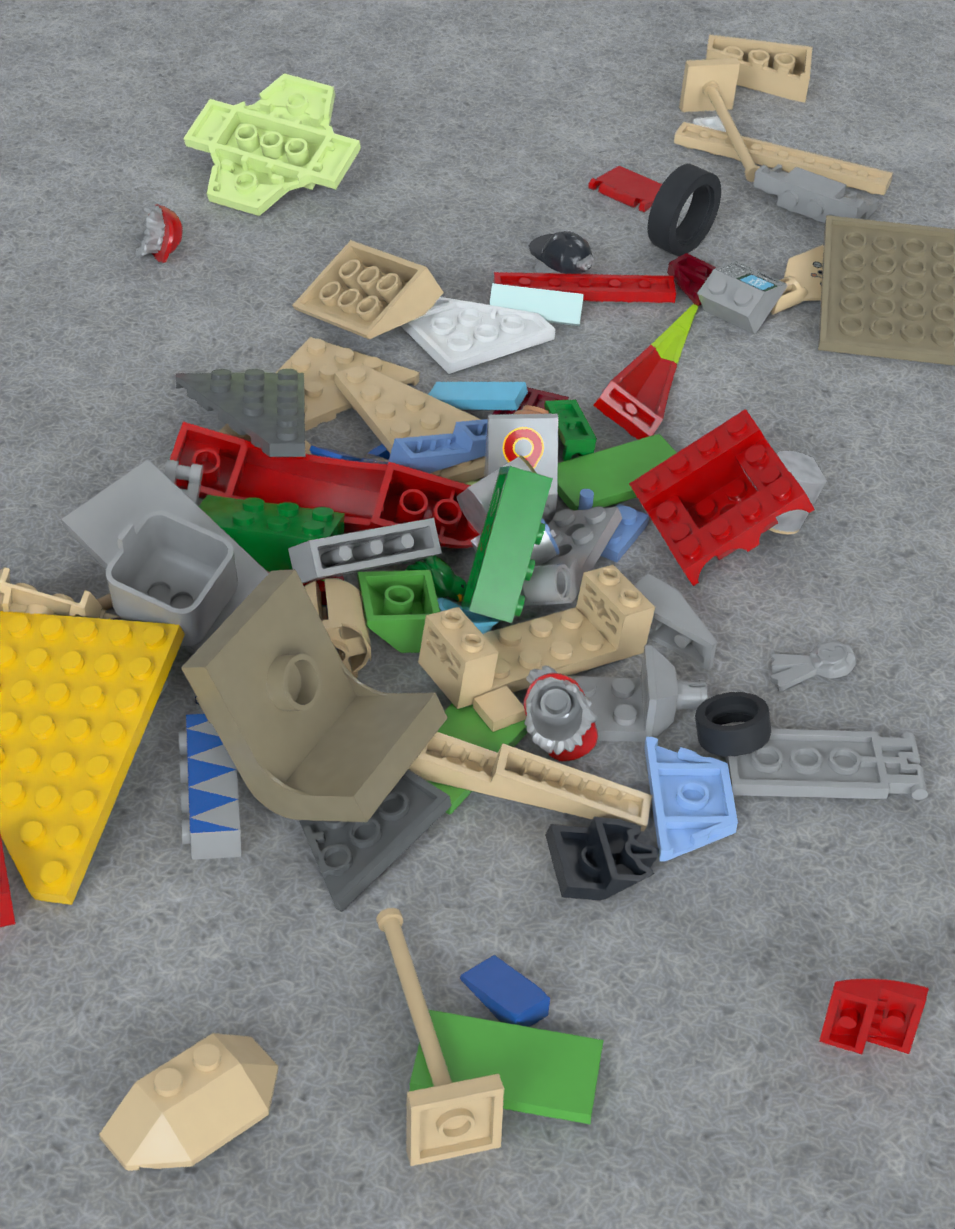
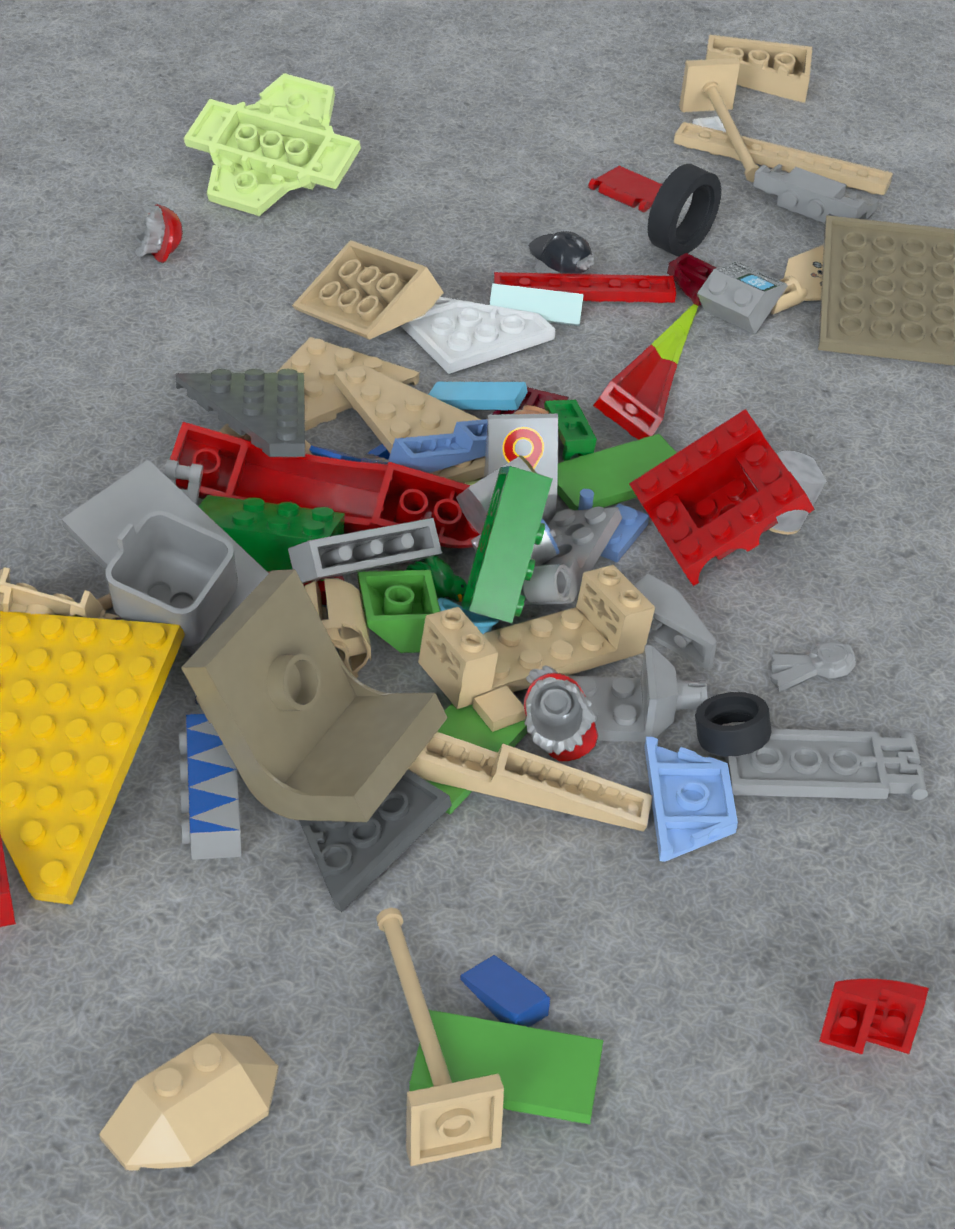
black plate [545,817,659,901] -> none

